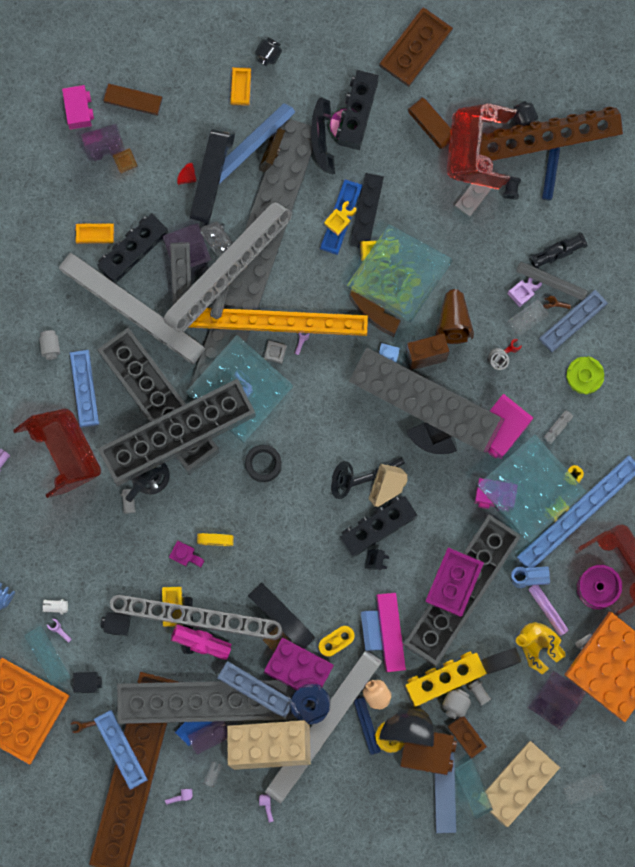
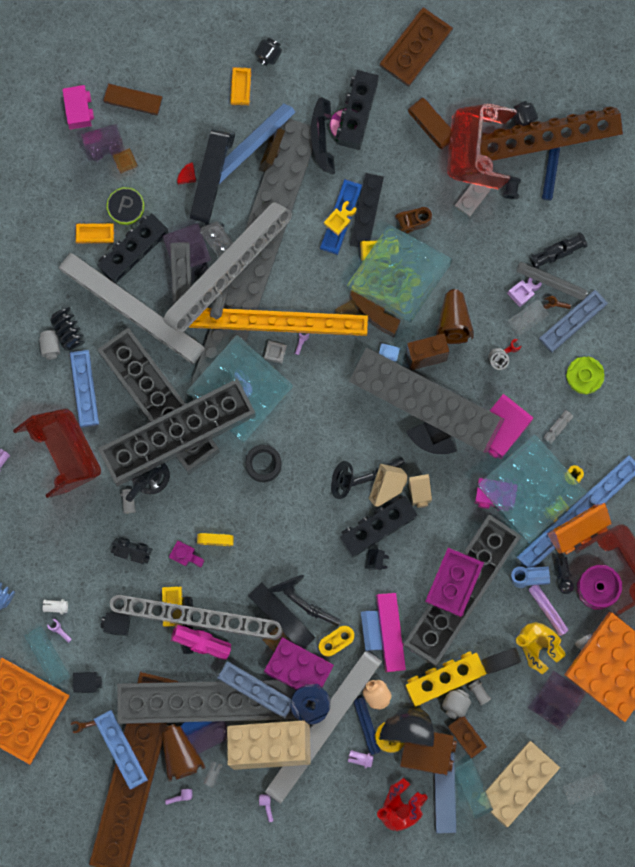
none -> black piece [50,307,85,351]
none -> black tile [107,187,145,225]
none -> black hinge [111,537,153,565]
none -> reddish brown cone [162,724,206,782]
none -> black dish [268,575,341,626]
none -> clear orange tile [335,300,360,315]
none -> lavender pin [348,750,374,769]
none -> red piece [377,778,428,832]
none -> reddish brown piece [395,207,432,234]
none -> tan slope [408,474,432,508]
none -> orange slope [547,503,612,555]
none -> black pin [555,557,574,594]

